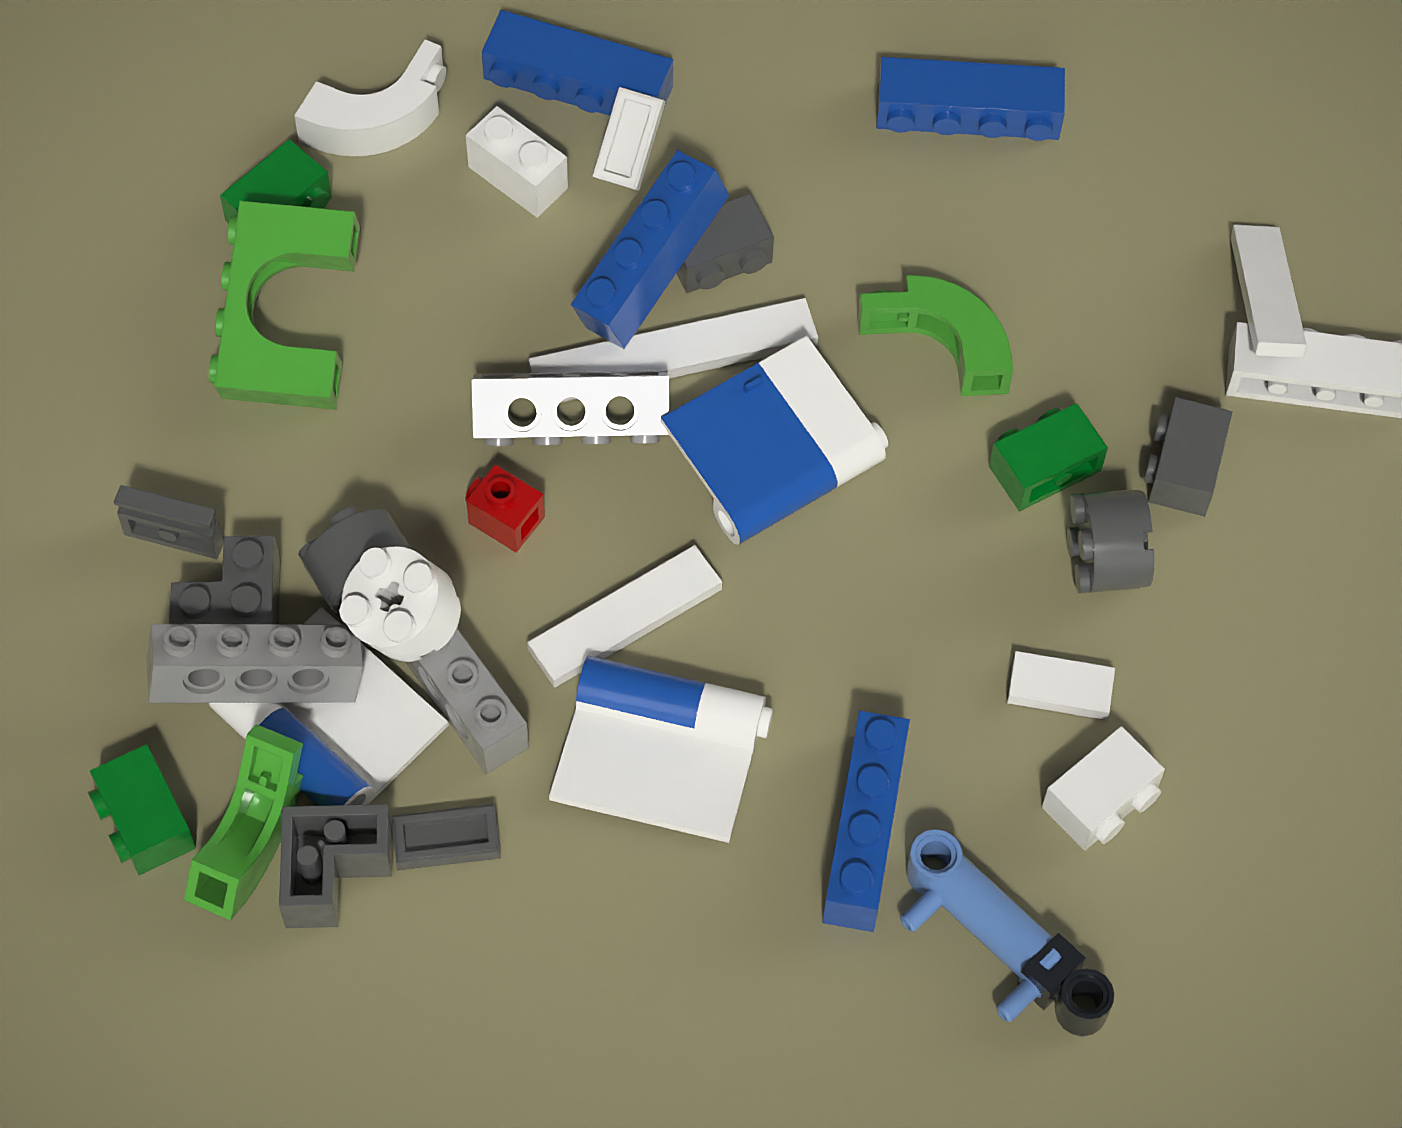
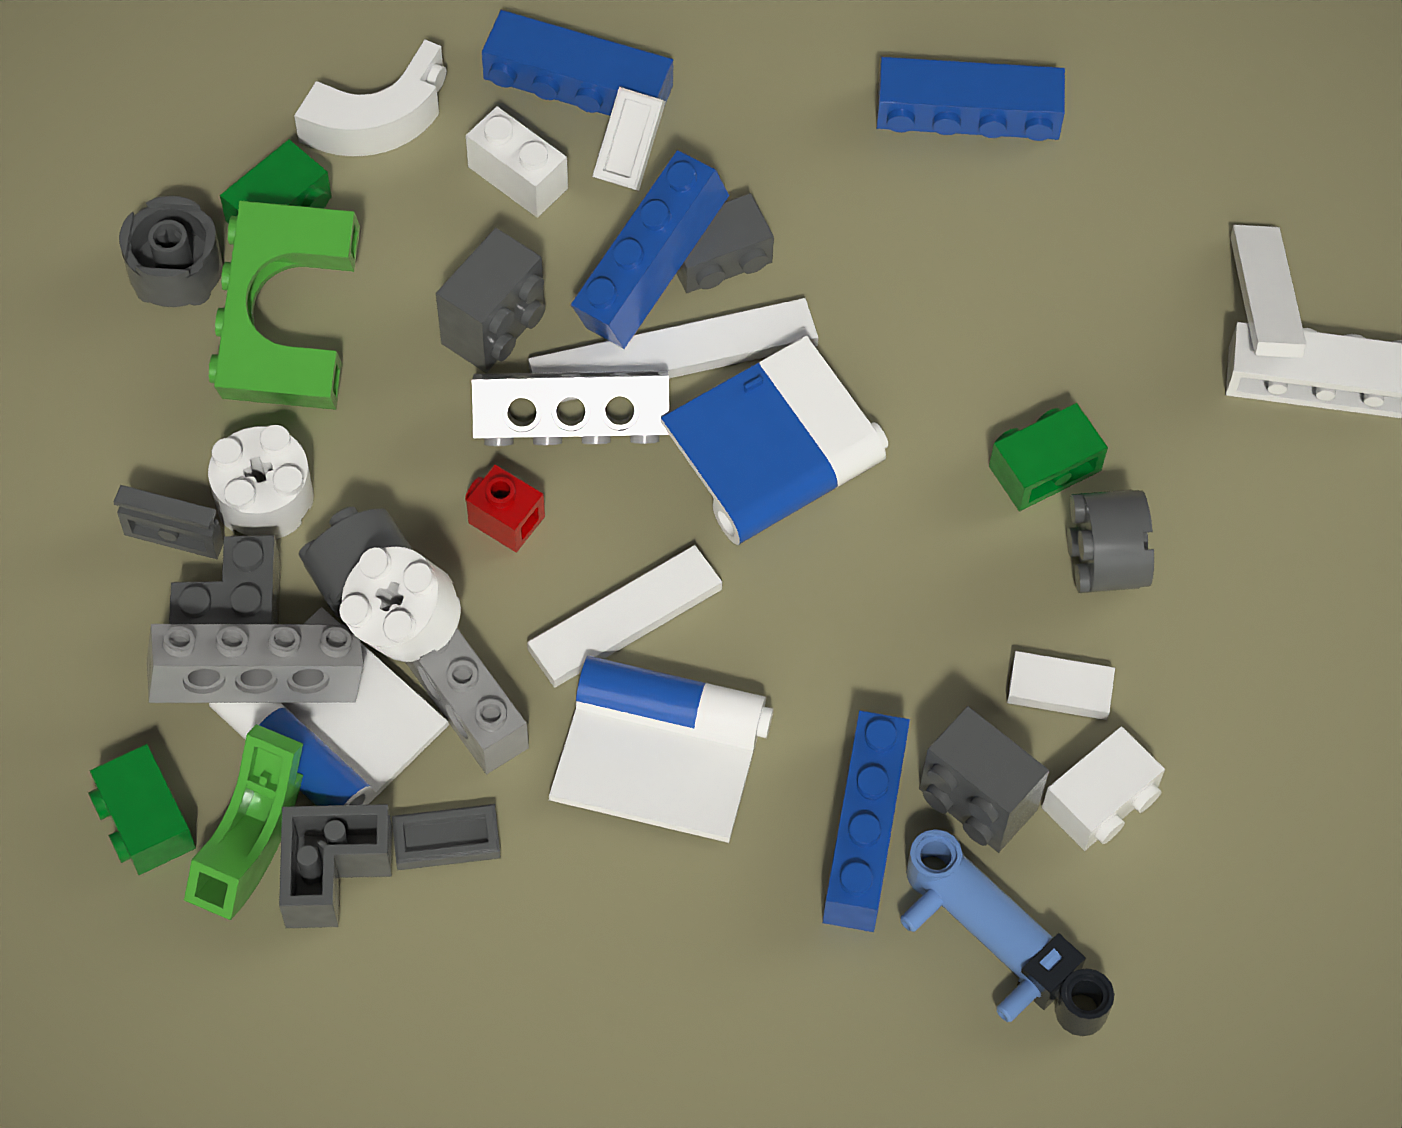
bright green arch [858,275,1013,396] -> none
dark grey brick [1143,397,1233,517] -> none
none -> dark grey brick [119,196,223,307]
none -> white brick [208,425,314,540]
none -> dark grey brick [436,228,546,373]
none -> dark grey brick [919,706,1049,853]

